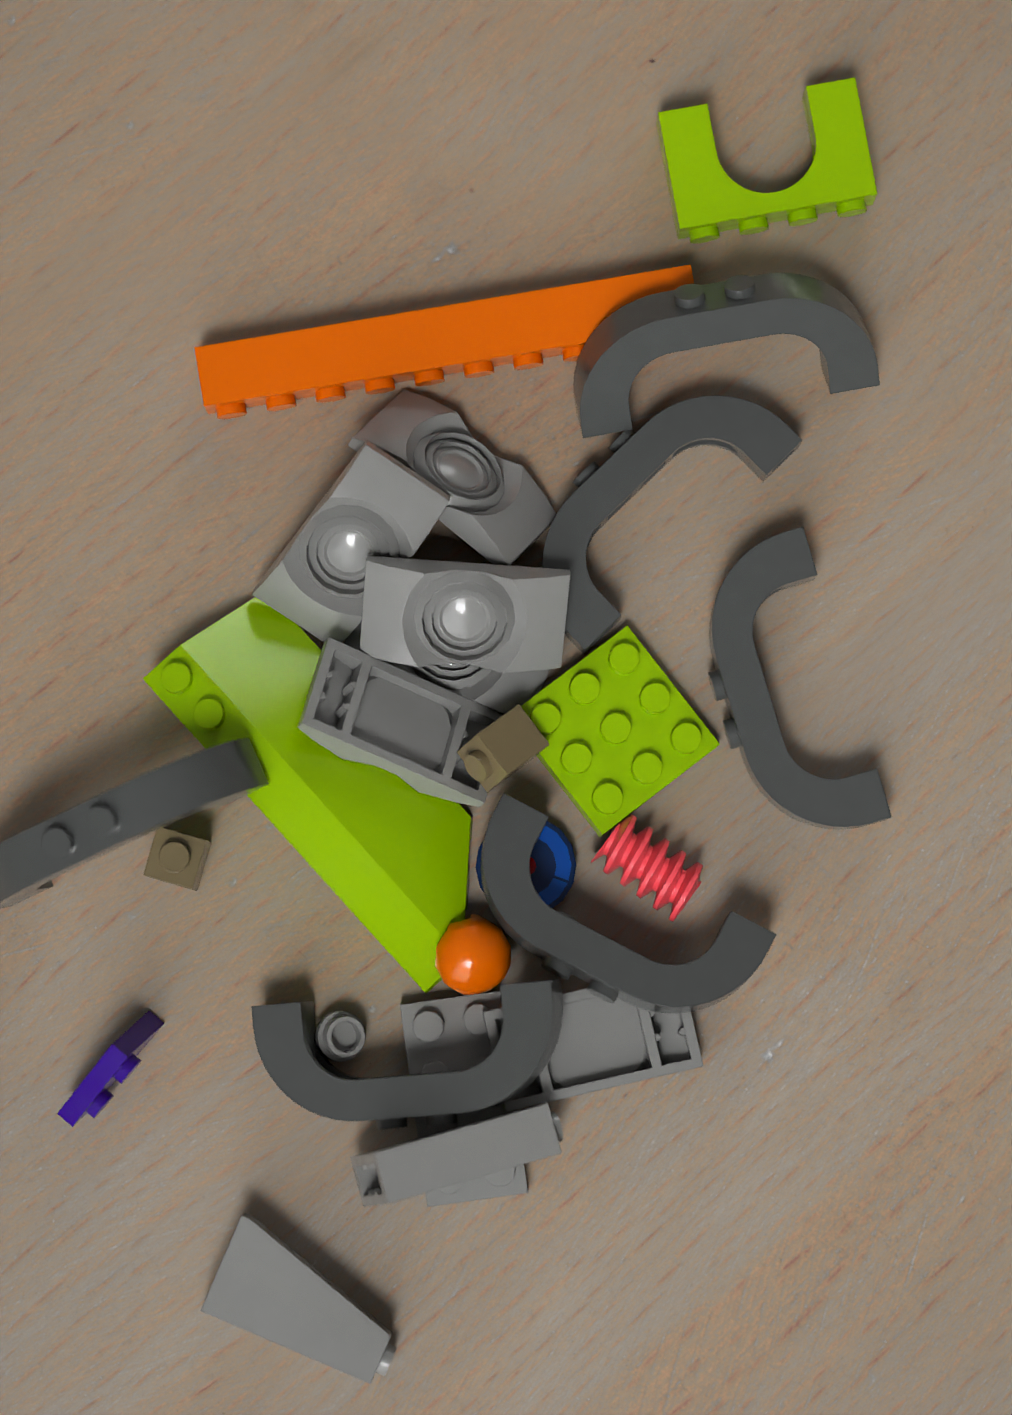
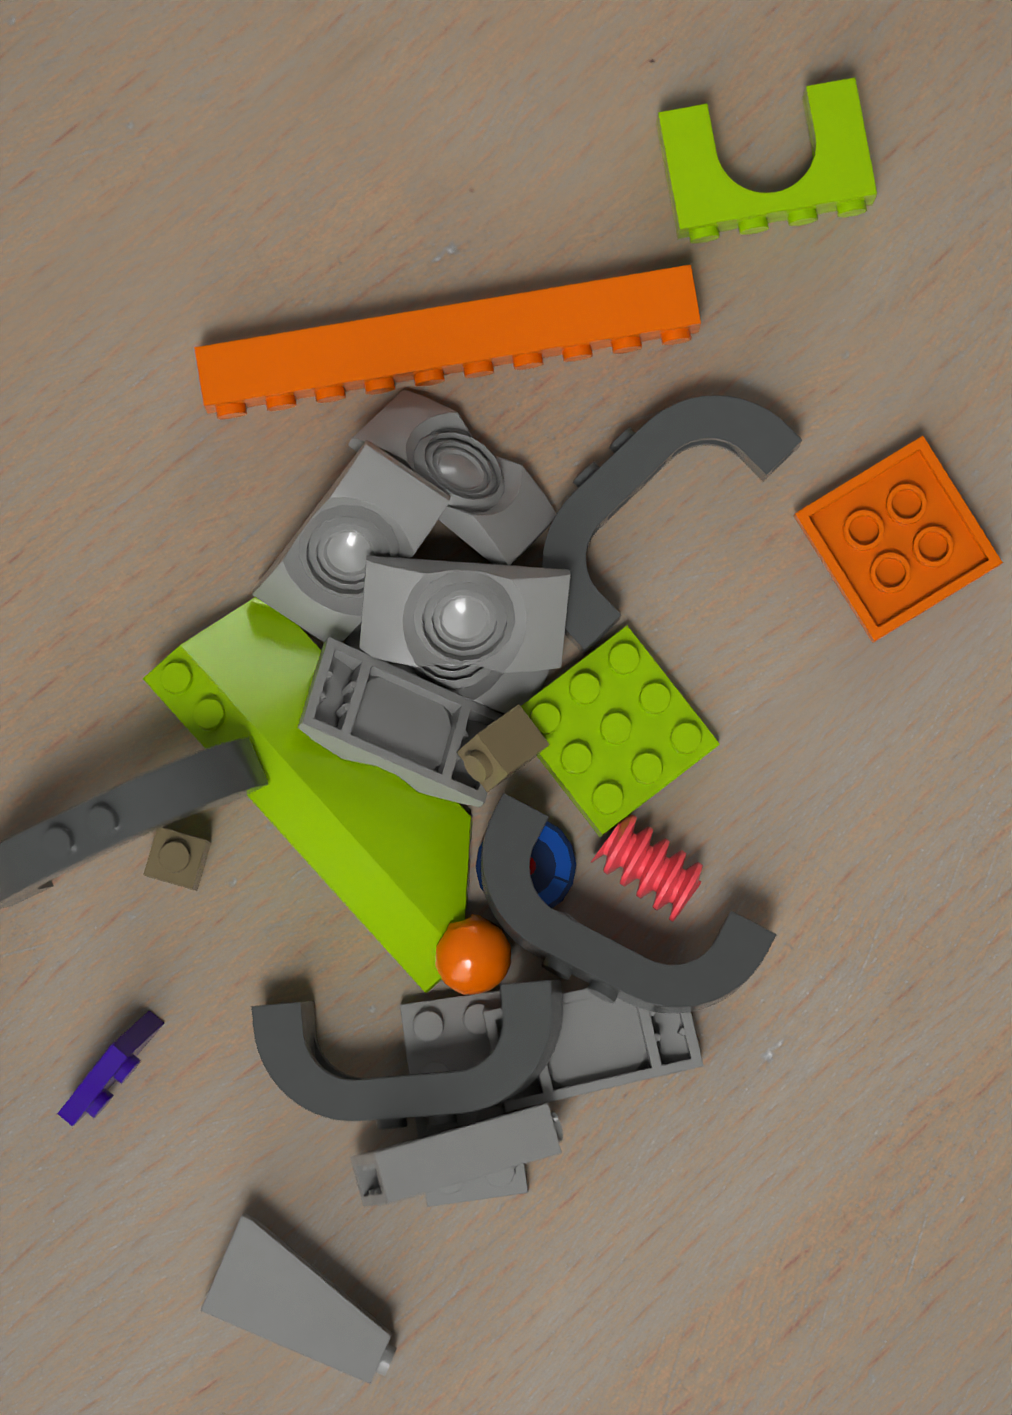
light grey plate [315,1011,366,1062] -> none
dark grey arch [573,273,880,438] -> none
dark grey arch [708,527,892,830] -> none
none -> orange plate [794,436,1003,643]

